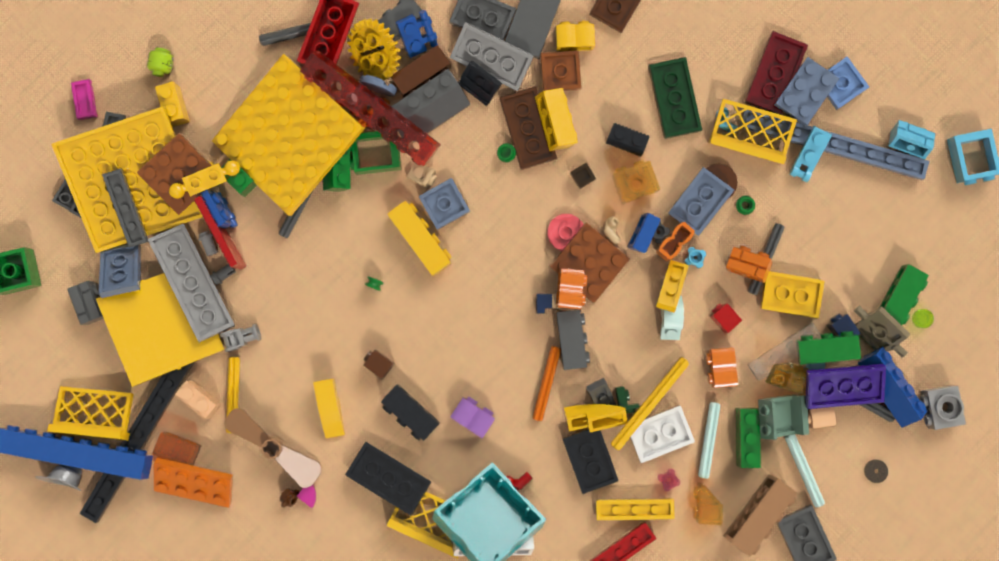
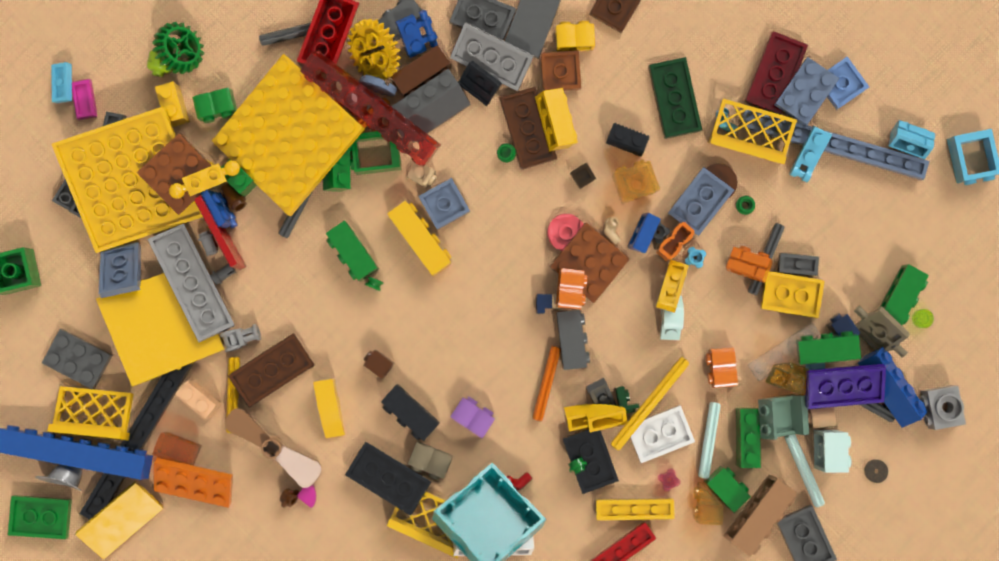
dark grey brick [67,281,104,325] -> none
dark grey tile [102,168,148,248] -> none
red brick [709,303,743,333] -> none
none -> green plate [8,495,72,539]
none -> dark grey plate [42,329,113,389]
none -> medium azure plate [51,62,72,103]
none -> yellow tile [75,481,163,560]
none -> green gear [151,22,205,74]
none -> green brick [192,88,237,123]
none -> reddish brown cone [221,183,247,212]
none -> reddish brown tile [228,333,314,408]
none -> green brick [326,220,379,282]
none -> dark tan brick [408,441,453,480]
none -> green plate [568,458,587,474]
none -> green brick [704,466,751,513]
none -> dark grey plate [778,253,819,276]
none -> light aqua brick [813,430,851,473]

